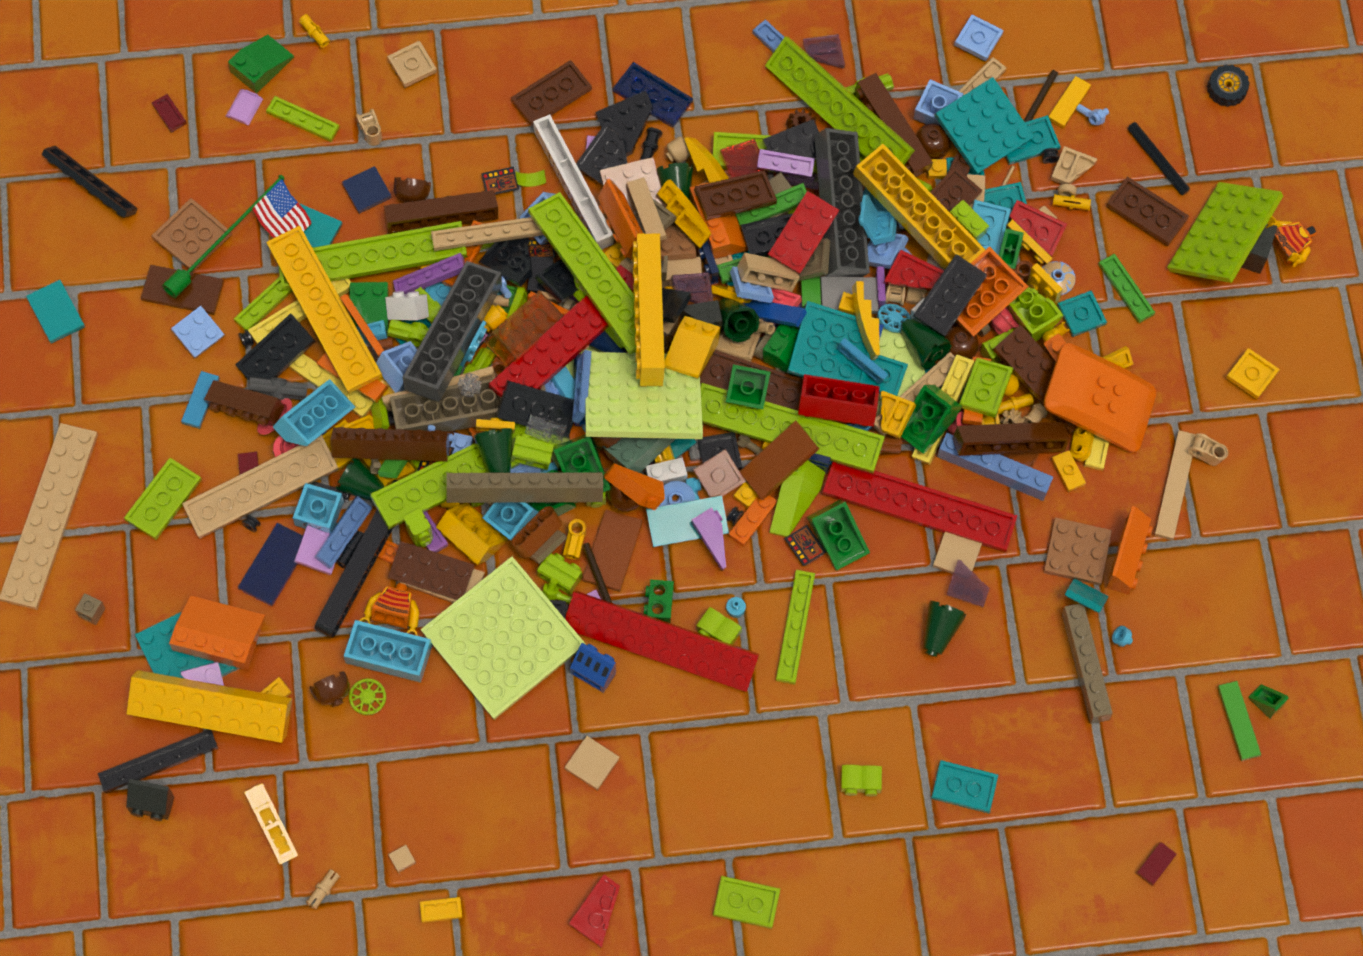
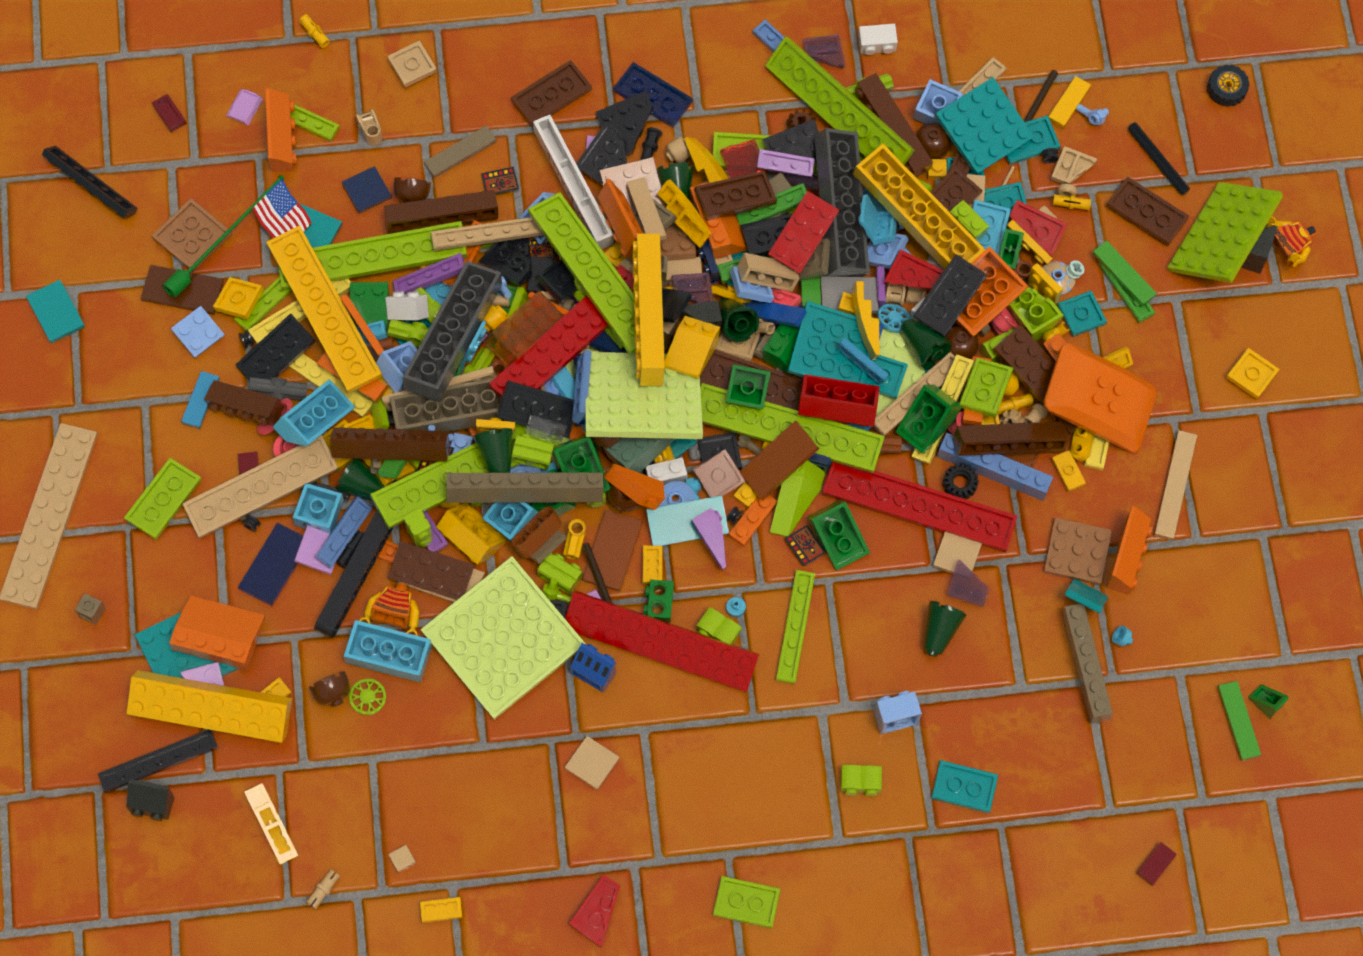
green slope [228,35,294,94] -> none
clear gear [457,373,482,397] -> none
lime sticker [515,170,546,187] -> none
yellow wing [881,391,916,439] -> none
light blue plate [954,15,1004,61] -> none
tan piece [1188,433,1228,466] -> none
none -> yellow plate [213,277,264,319]
none -> orange slope [265,89,297,171]
none -> dark tan tile [424,126,496,178]
none -> yellow plate [643,545,662,584]
none -> white brick [858,24,898,55]
none -> light blue brick [874,691,922,734]
none -> black tyre [943,463,979,499]
none -> light aqua bush [1065,260,1085,279]
none -> bright green tile [1092,241,1157,306]

